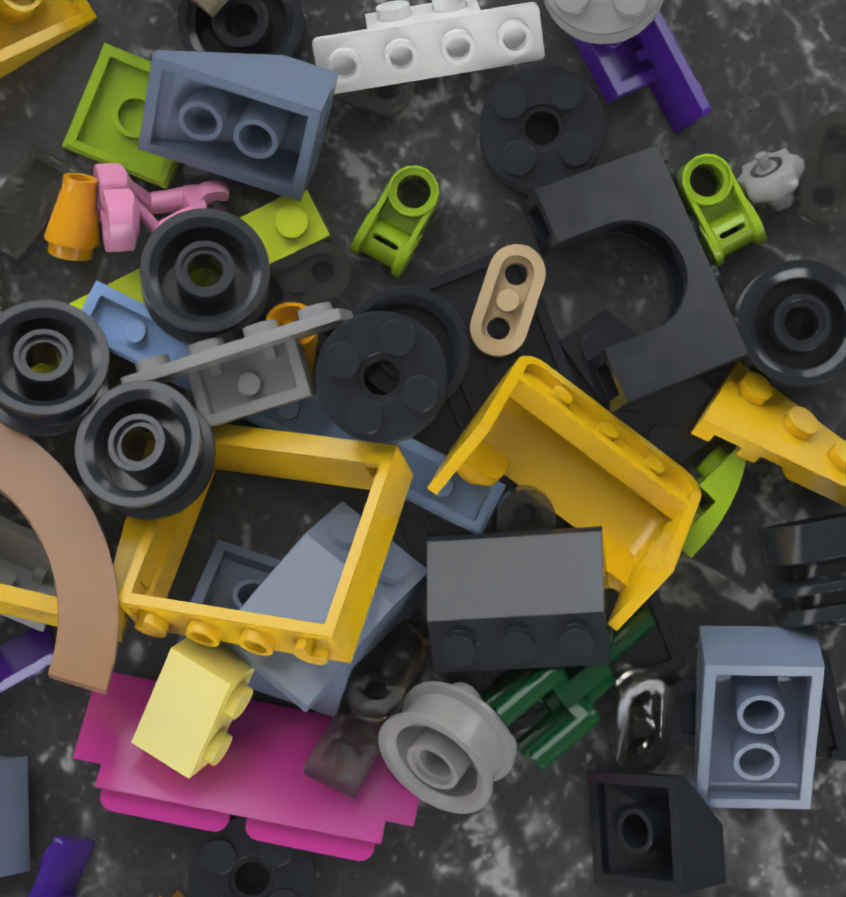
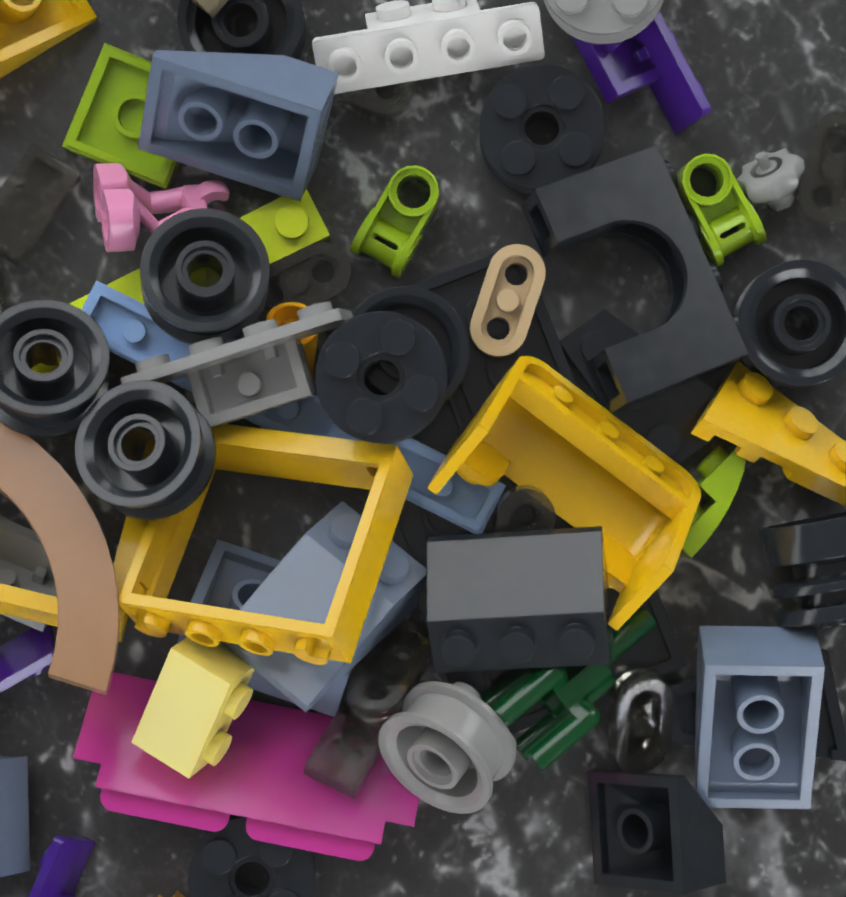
light orange cone [44,173,100,261] -> none

